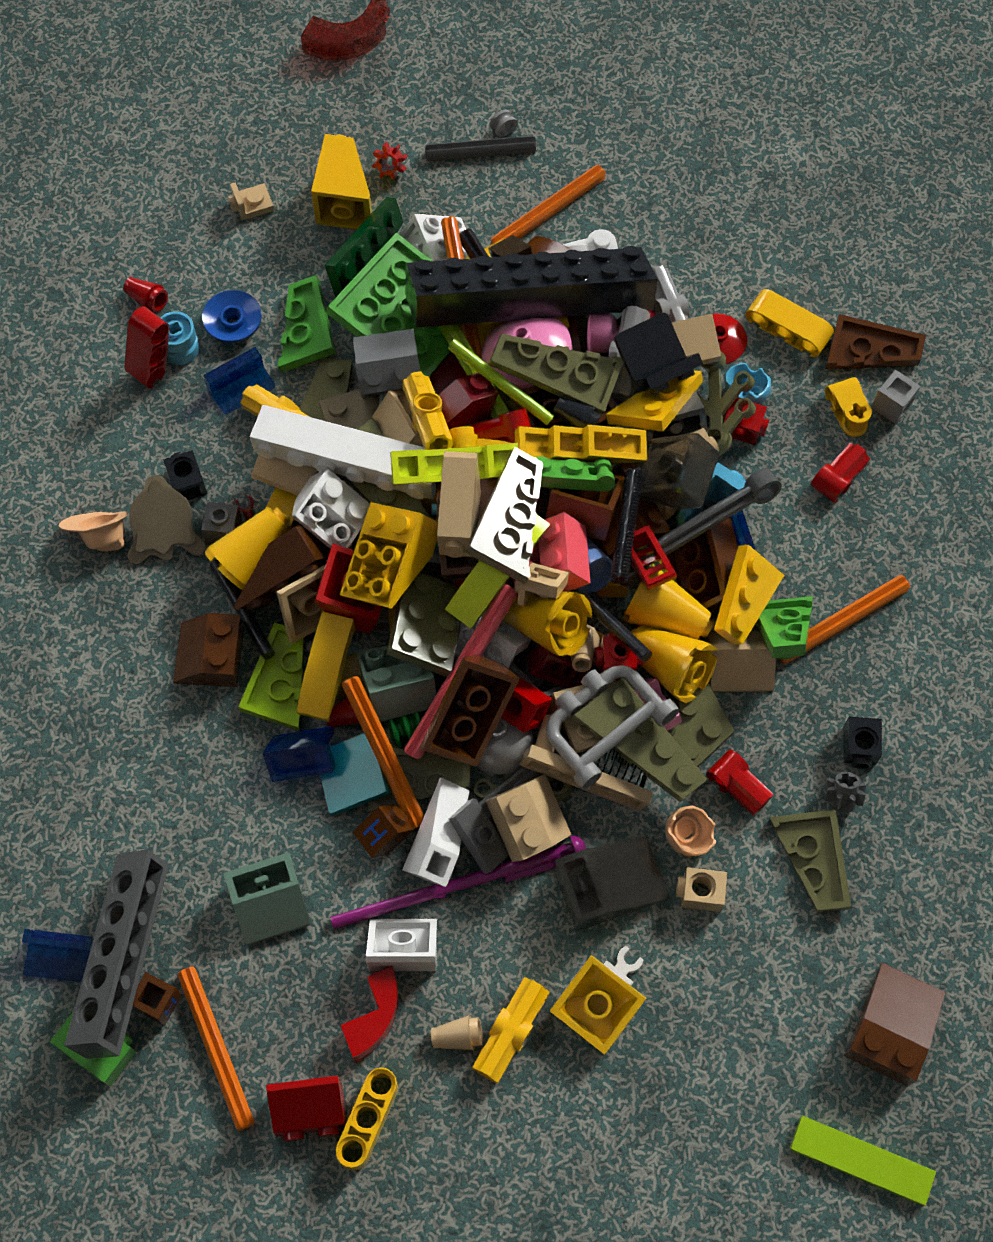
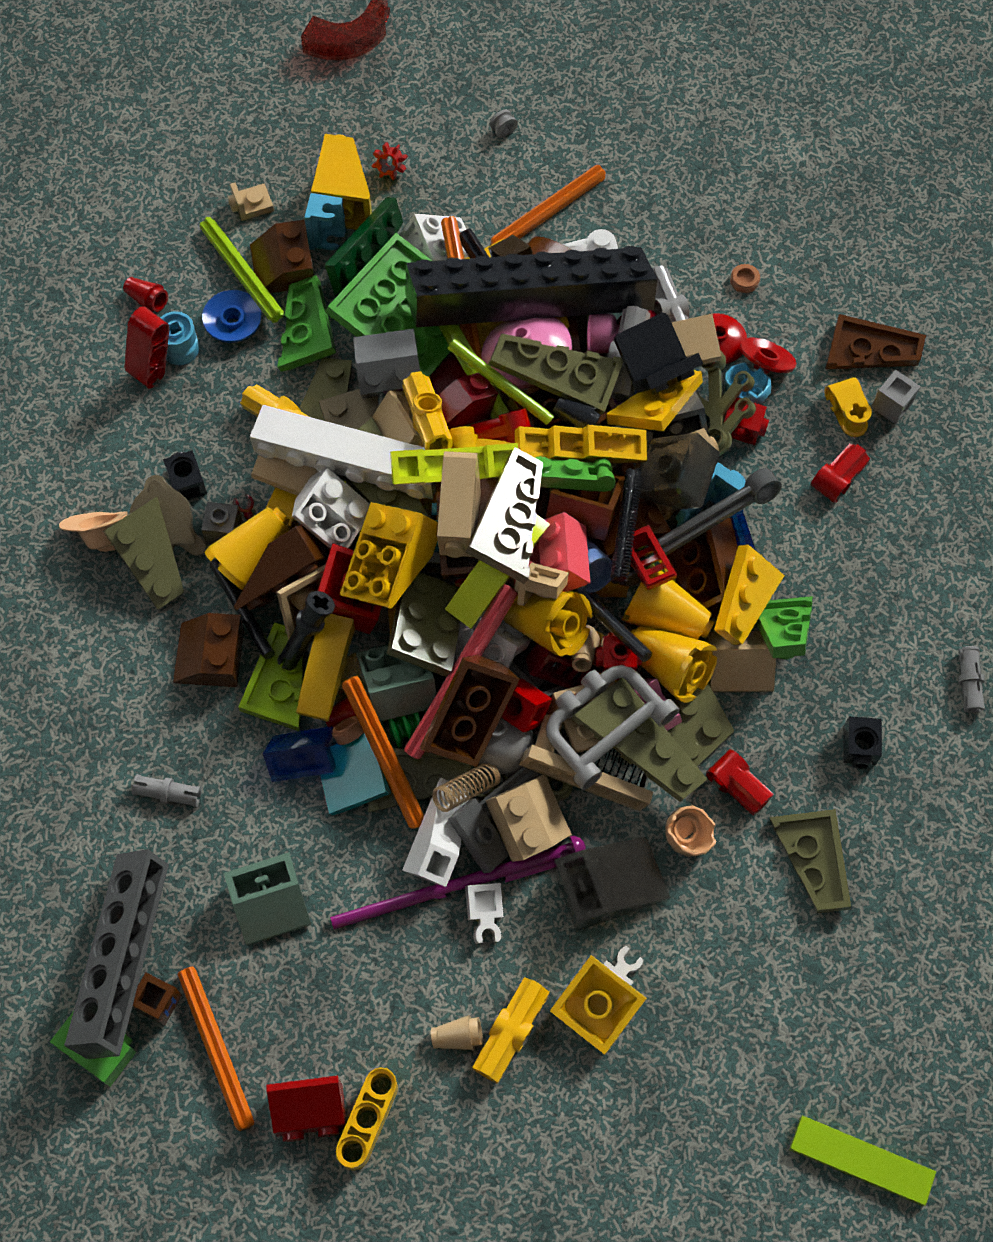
clear blue panel [22,929,94,982] -> none
clear blue panel [203,347,275,414] -> none
red brick [340,966,398,1062] -> none
reddish brown brick [352,804,414,858] -> none
white slope [366,919,437,971] -> none
dark grey axle [425,135,536,161] -> none
tan brick [676,867,727,912] -> none
yellow beam [745,289,834,357] -> none
orange axle [779,575,910,664] -> none
dark grey gear [825,772,866,813] -> none
reddish brown slope [844,963,946,1087] -> none
none -> olive wing [103,497,184,610]
none -> light grey pin [132,774,202,807]
none -> lime axle [200,217,284,323]
none -> reddish brown slope [250,219,314,293]
none -> black pin [277,591,335,671]
none -> medium azure hinge [304,193,346,250]
none -> nougat tile [332,716,364,745]
none -> tan piece [432,763,500,812]
none -> white plate [465,883,504,944]
none -> nougat tile [730,264,760,293]
none -> red dish [740,337,796,374]
none -> light grey pin [958,646,985,712]

